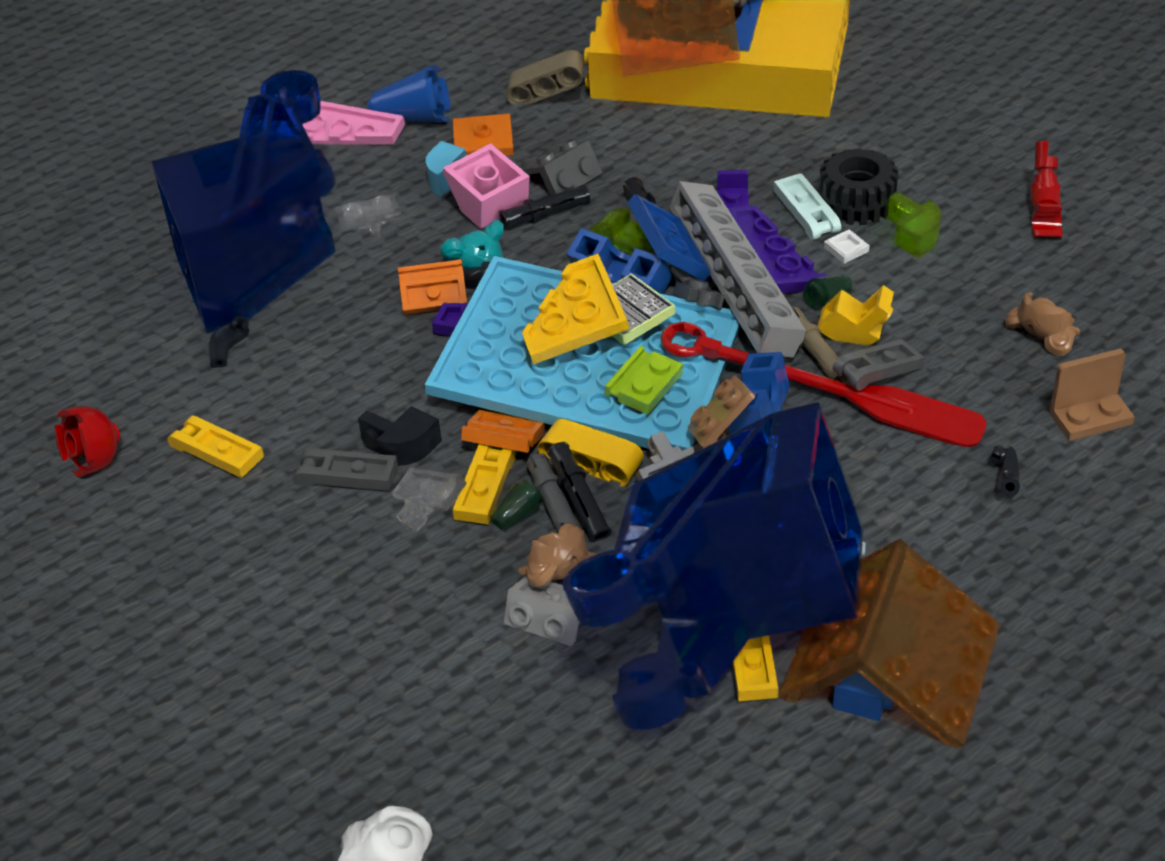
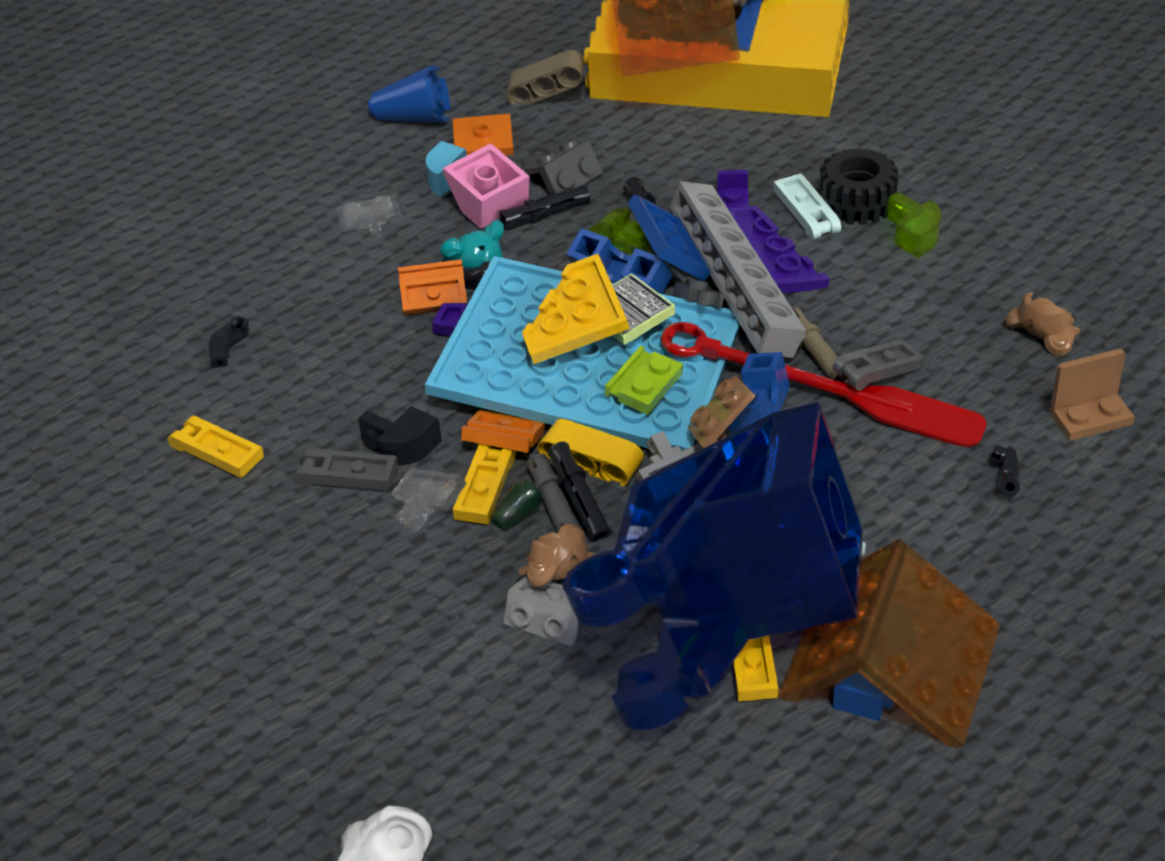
red cylinder [55,406,120,477] -> none
clear blue piece [151,70,336,334] -> none
bright pink wing [276,97,405,145] -> none
clear green cone [803,274,852,309] -> none
yellow brick [818,285,894,345] -> none
white tile [824,229,869,264] -> none
red piece [1030,141,1063,238] -> none

